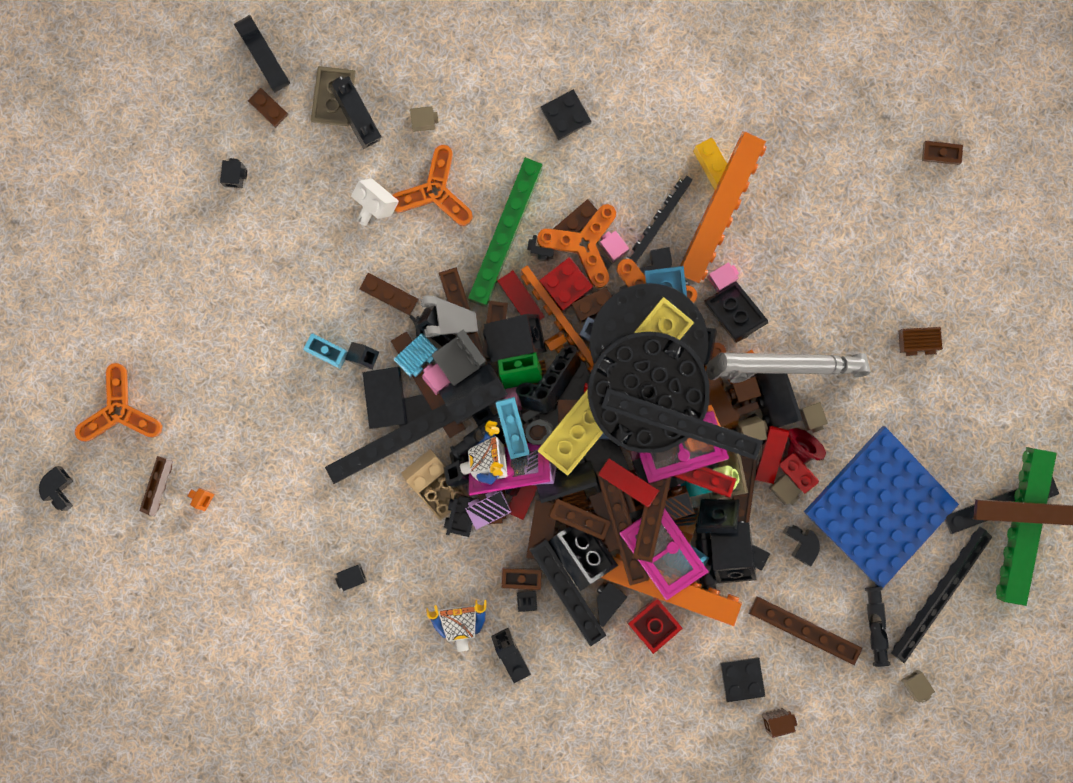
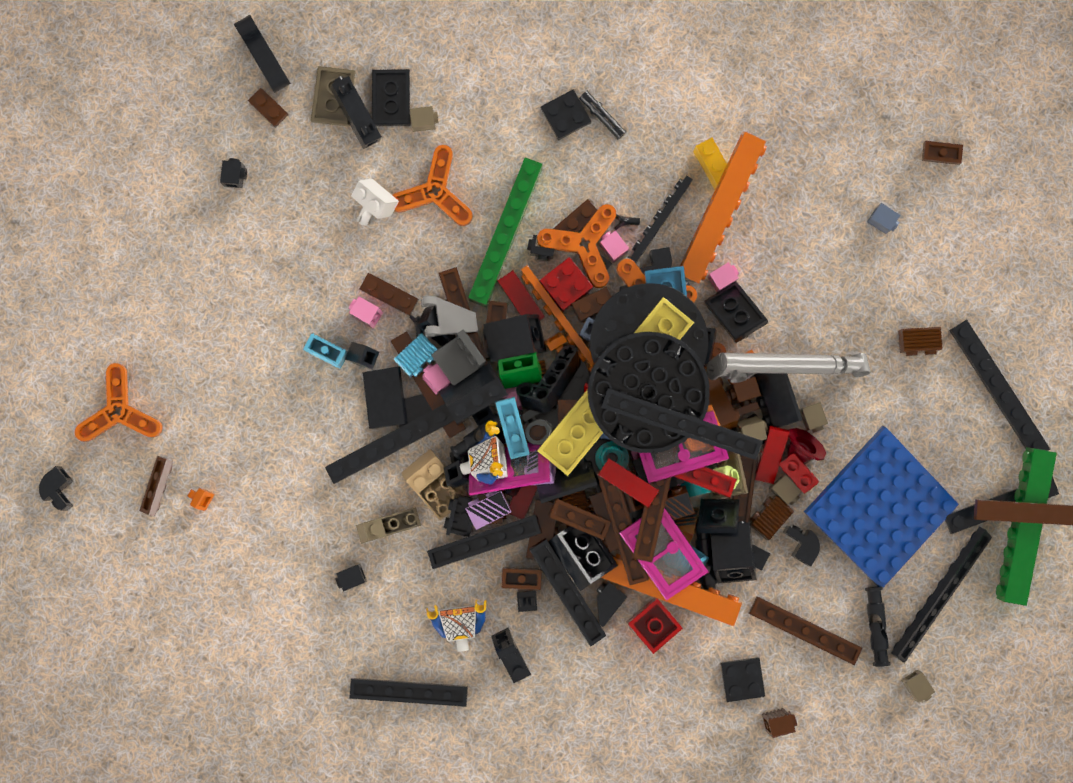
none -> bright pink brick [349,296,383,329]
none -> black plate [349,678,468,707]
none -> dark tan slope [356,507,421,544]
none -> black tile [372,69,410,126]
none -> black plate [427,515,542,569]
none -> black pin [579,90,626,140]
none -> teal piece [595,442,629,471]
none -> black bar [614,214,640,230]
none -> reddish brown brick [750,496,794,540]
none -> sand blue brick [867,203,900,234]
none -> black plate [949,320,1051,451]

